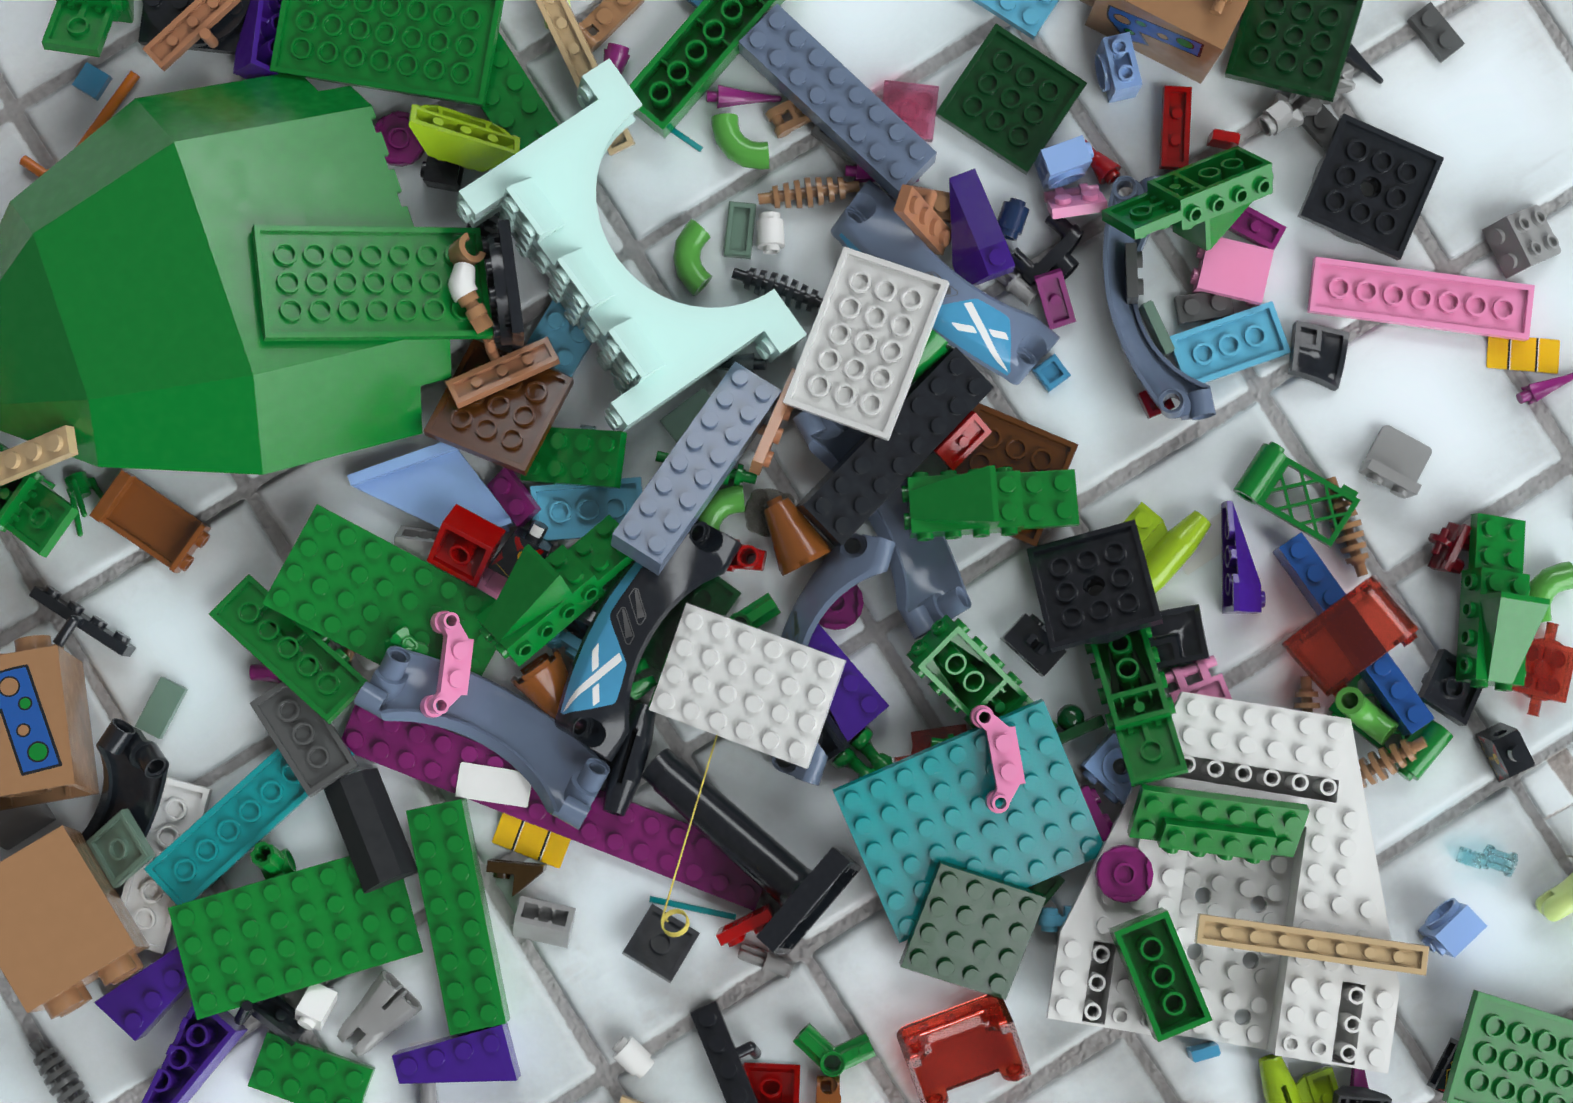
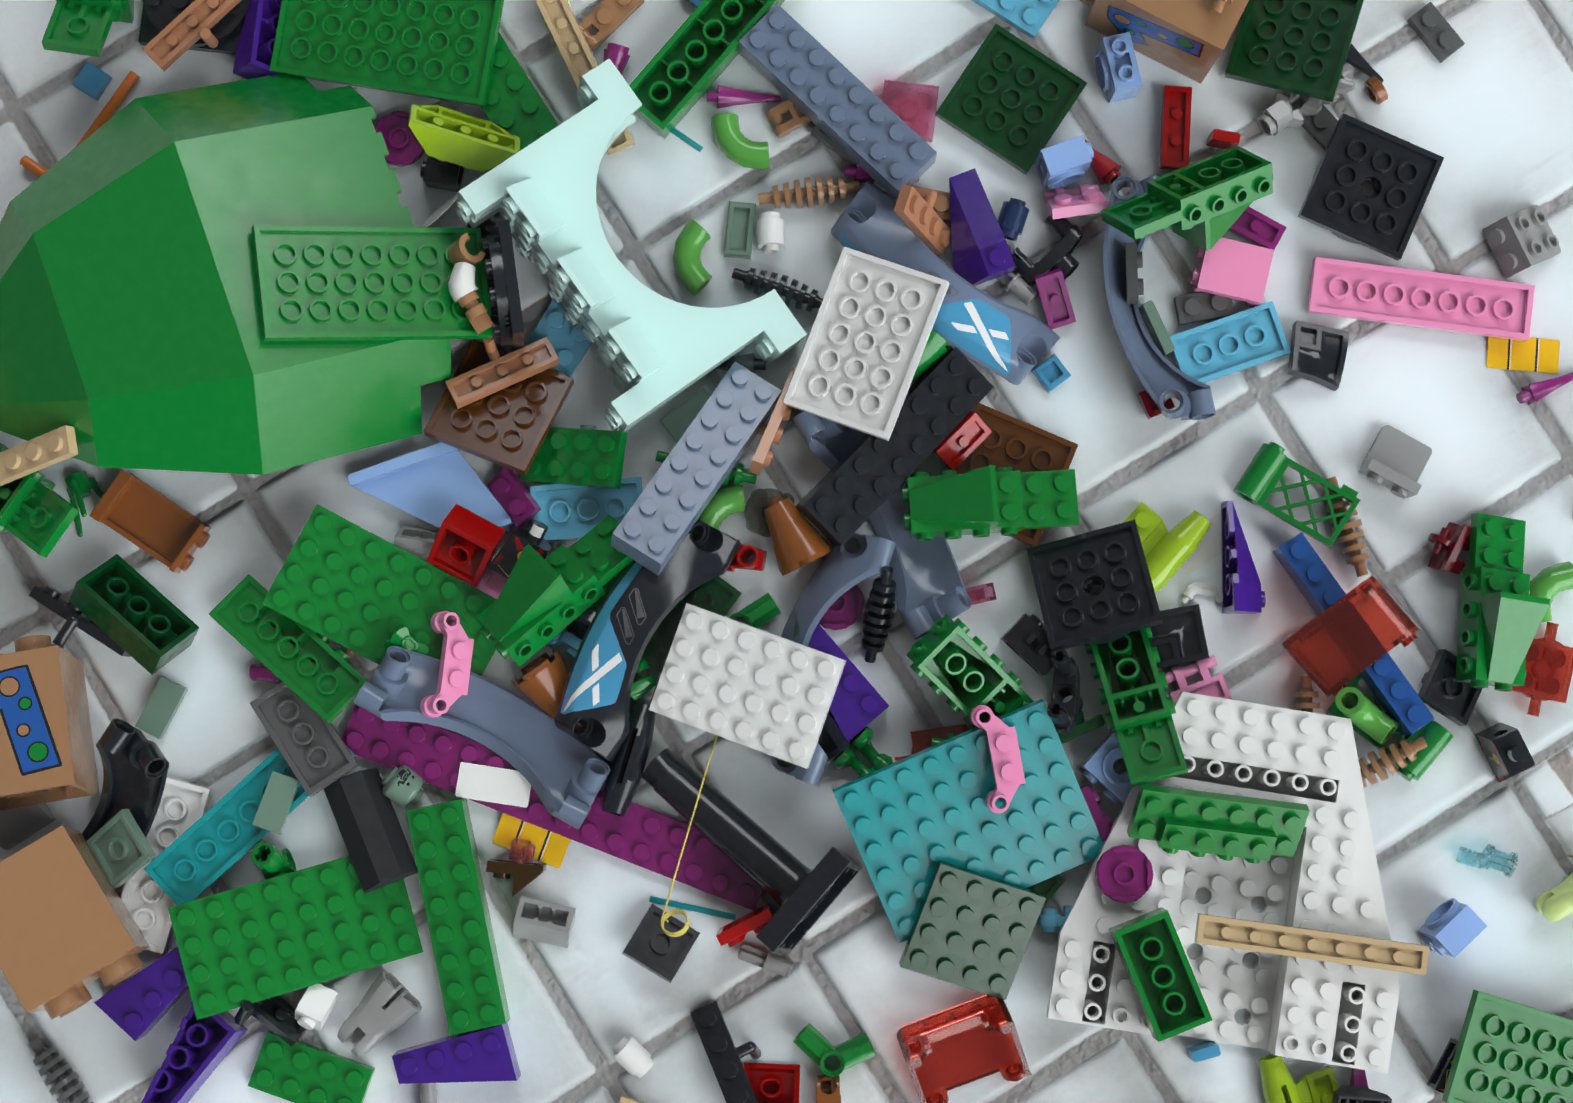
none -> dark green brick [69,554,199,675]
none -> sand green tile [252,771,300,834]
none -> sand green head [381,765,424,807]
none -> white sticker [420,179,476,227]
none -> piece [508,838,536,864]
none -> black piece [861,566,896,663]
none -> clear pink piece [966,582,997,606]
none -> black connector [1047,648,1083,734]
none -> white piece [1182,581,1223,605]
none -> dark orange tile [1364,76,1388,105]

